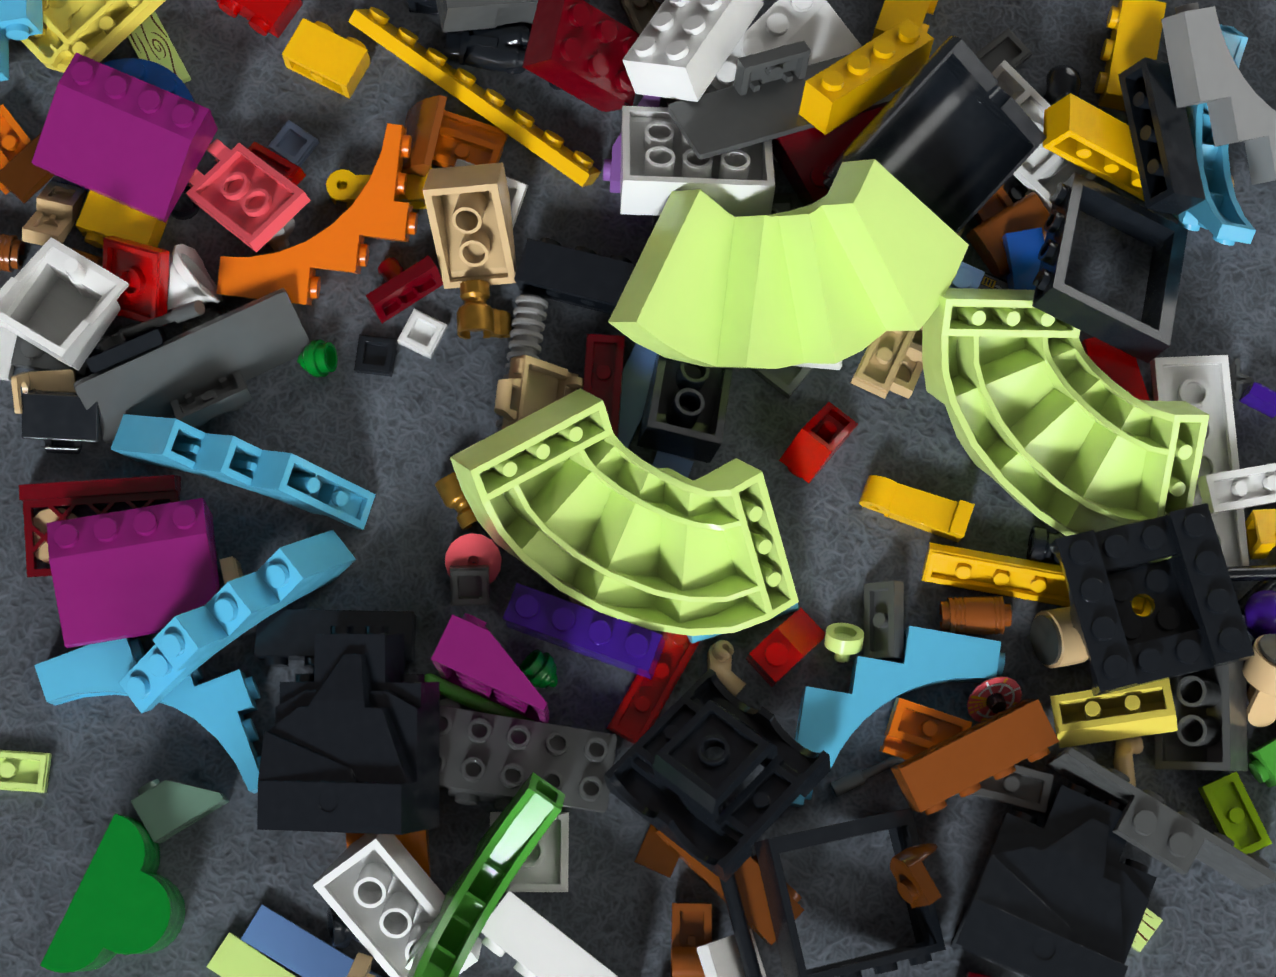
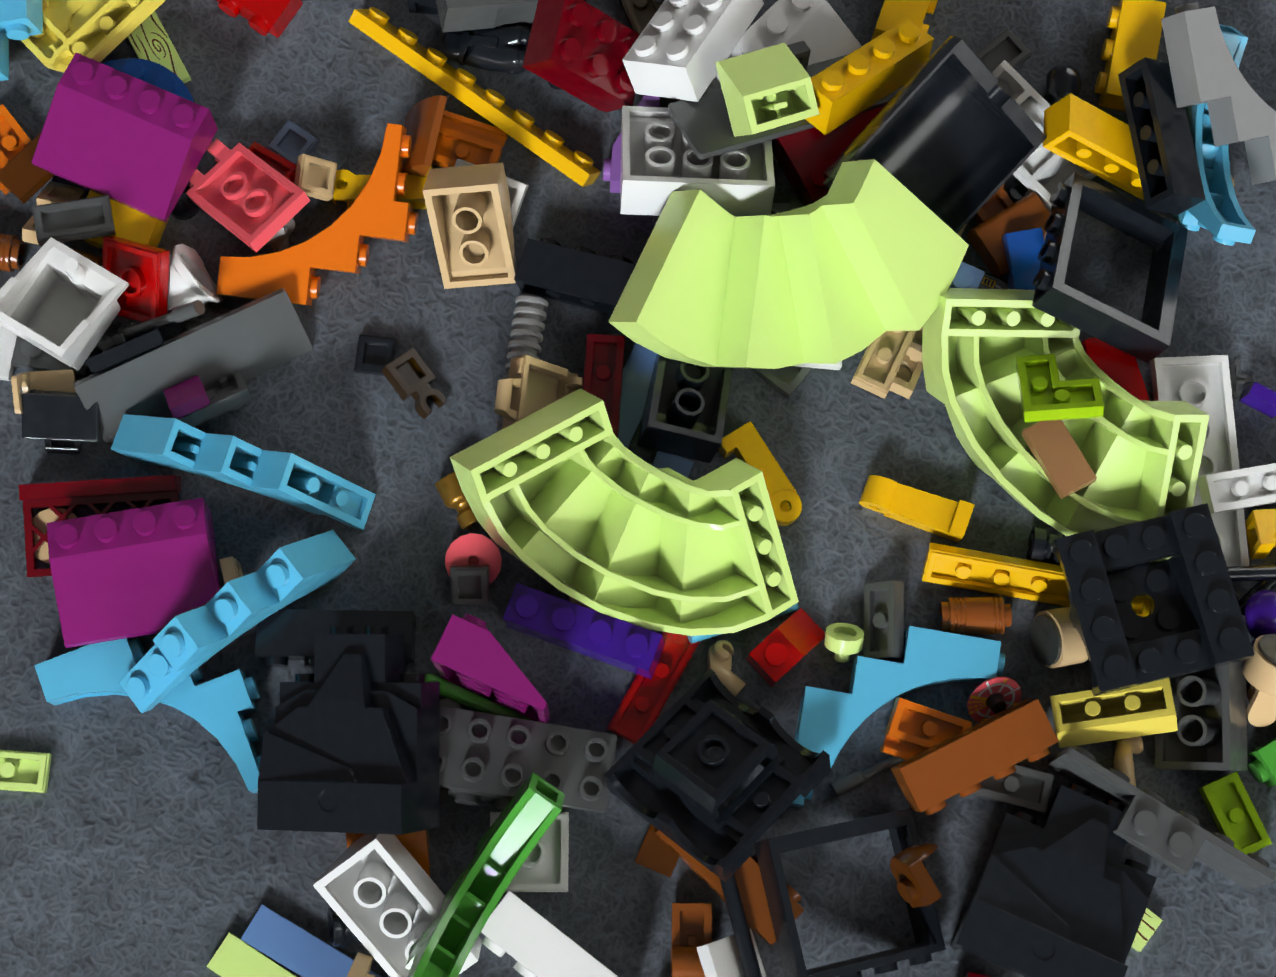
green brick [40,813,185,973] -> none
sand green slope [131,779,230,844] -> none
yellow brick [282,18,371,99] -> none
green plate [297,339,338,377] -> none
dark red tile [366,255,443,324] -> none
white tile [397,309,448,359] -> none
pearl gold piece [457,280,512,339] -> none
green plate [519,649,558,688] -> none
red slope [779,402,858,483] -> none
none -> dark grey tile [32,195,116,246]
none -> magenta tile [163,375,210,419]
none -> tan tile [294,154,337,201]
none -> dark brown plate [381,348,447,419]
none -> yellowish green slope [715,43,820,137]
none -> yellow leg [718,421,802,526]
none -> lime plate [1016,354,1104,422]
none -> medium nougat tile [1022,420,1097,499]

